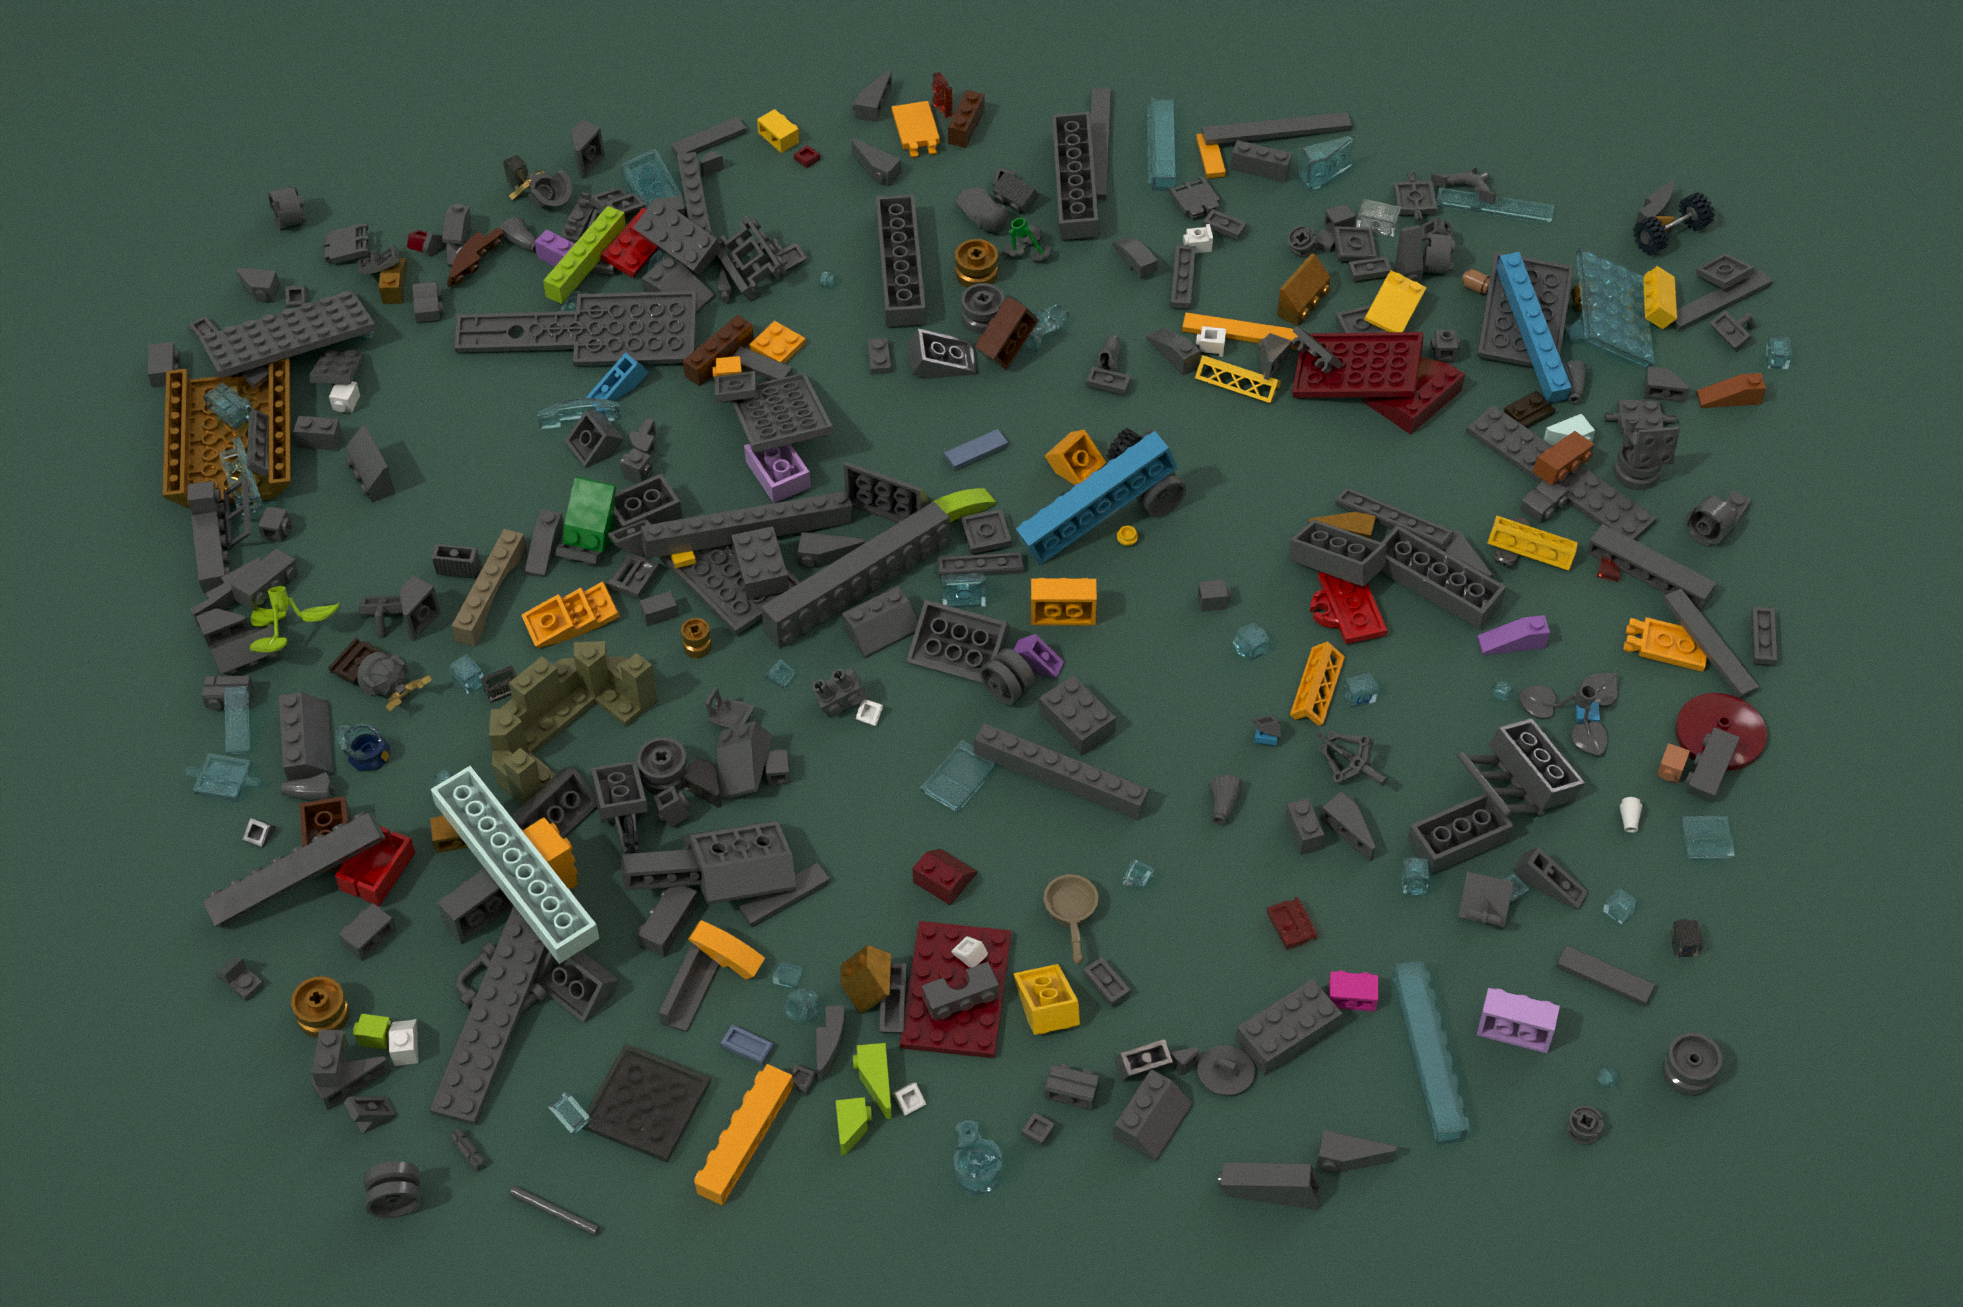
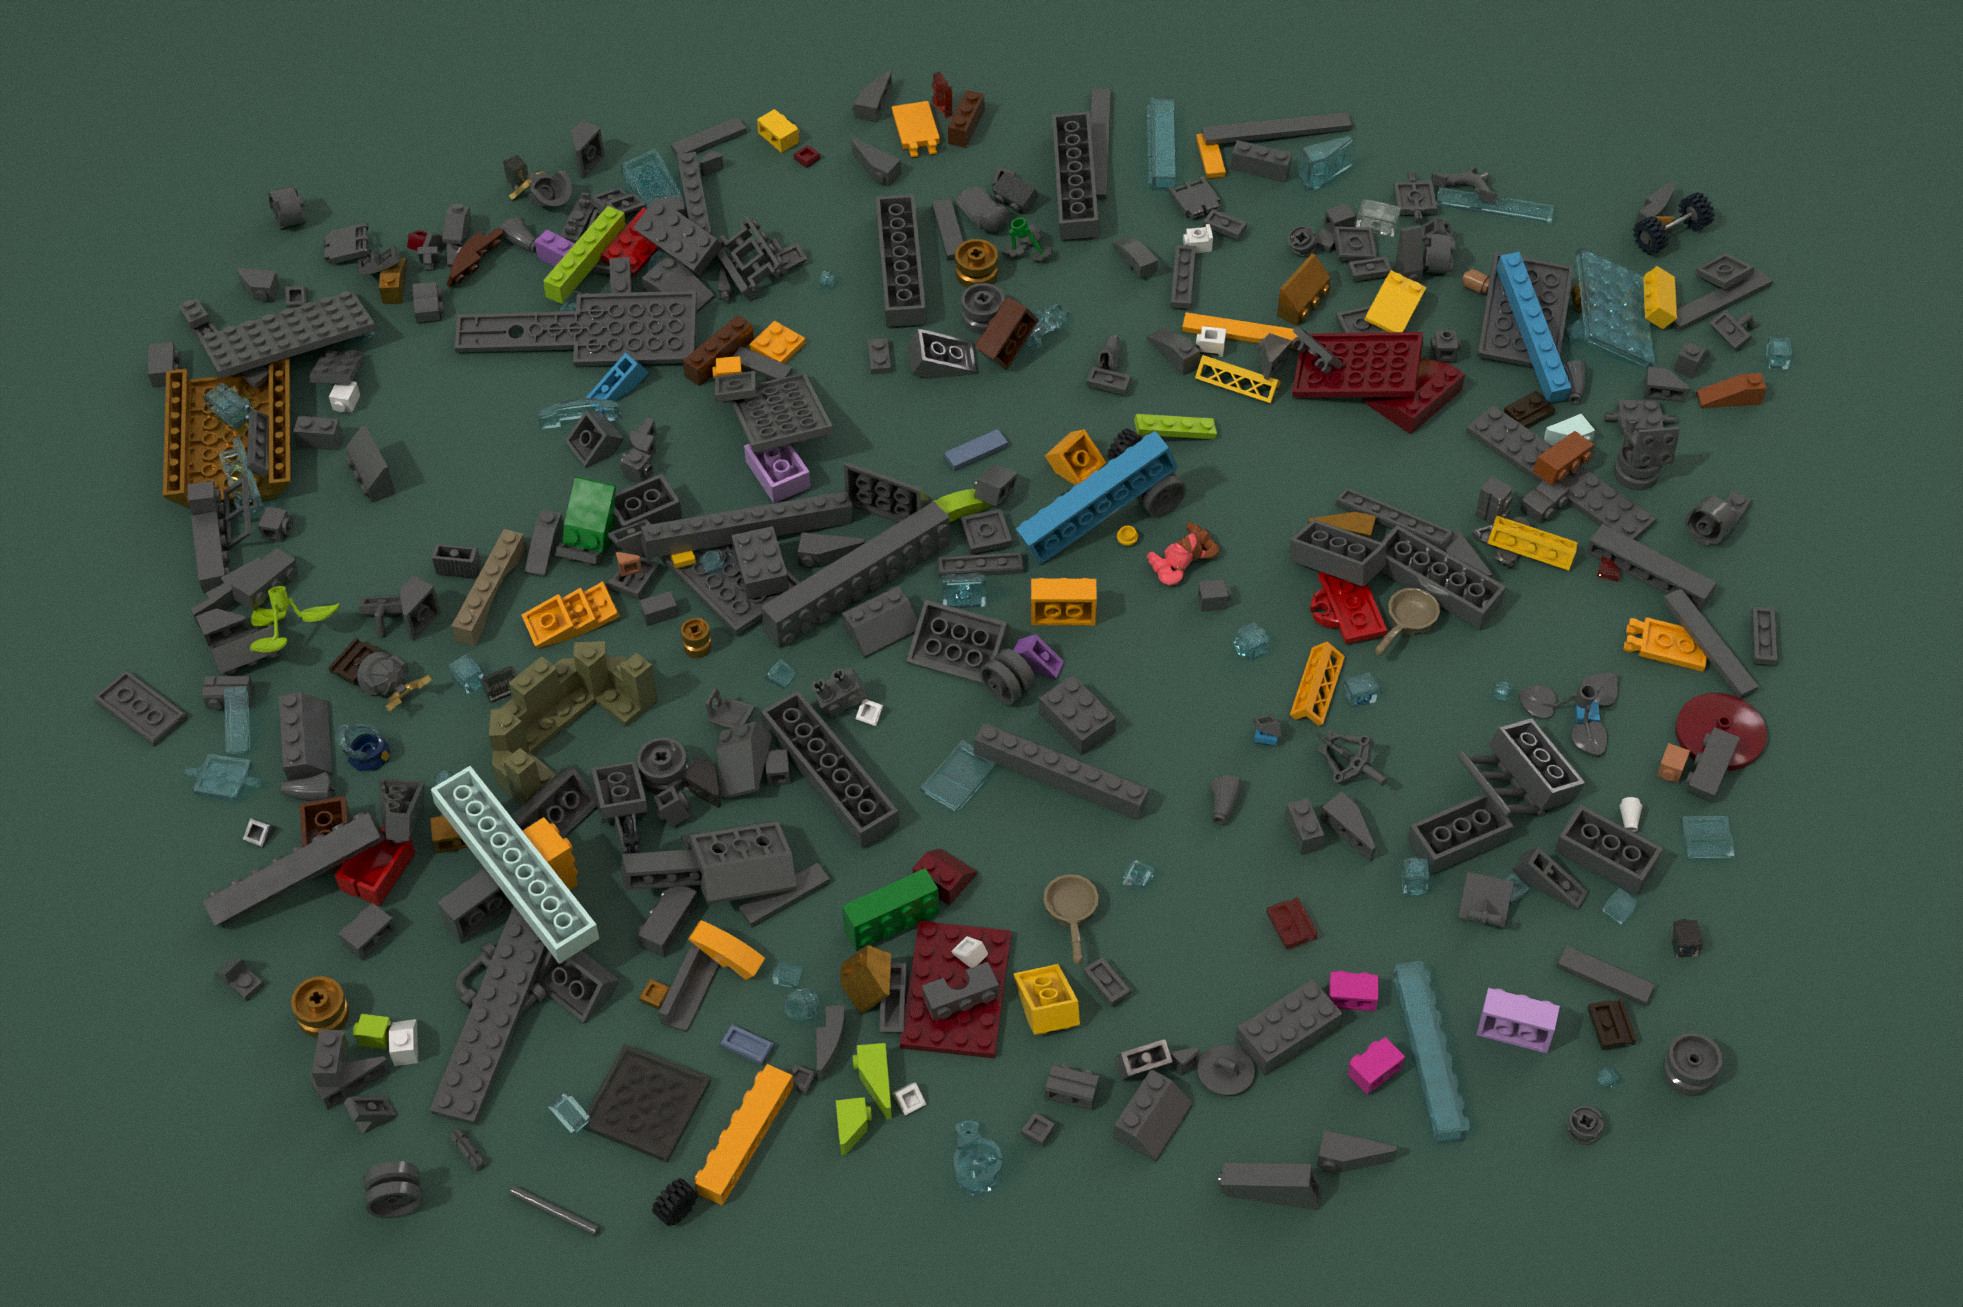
medium lavender slope [1477,615,1550,655] -> none
none -> dark grey tile [93,670,187,747]
none -> dark grey plate [178,298,210,329]
none -> dark grey wedge [379,778,425,843]
none -> dark grey tile [417,246,441,270]
none -> dark grey brick [609,257,633,293]
none -> nougat slope [616,552,642,577]
none -> pearl gold tile [639,979,671,1010]
none -> black tyre [652,1178,698,1227]
none -> clear light blue plate [699,551,724,573]
none -> dark grey brick [761,690,899,848]
none -> green brick [842,868,939,951]
none -> dark grey tile [932,198,963,260]
none -> dark grey brick [974,464,1018,506]
none -> lime plate [1134,414,1217,439]
none -> hair [1146,522,1219,586]
none -> dark pink brick [1348,1037,1405,1095]
none -> dark tan piece [1375,588,1440,655]
none -> dark grey tile [1472,525,1493,546]
none -> dark grey brick [1476,477,1513,526]
none -> dark grey brick [1555,805,1663,895]
none -> dark brown plate [1587,999,1637,1050]
none -> dark grey slope [1674,342,1709,378]

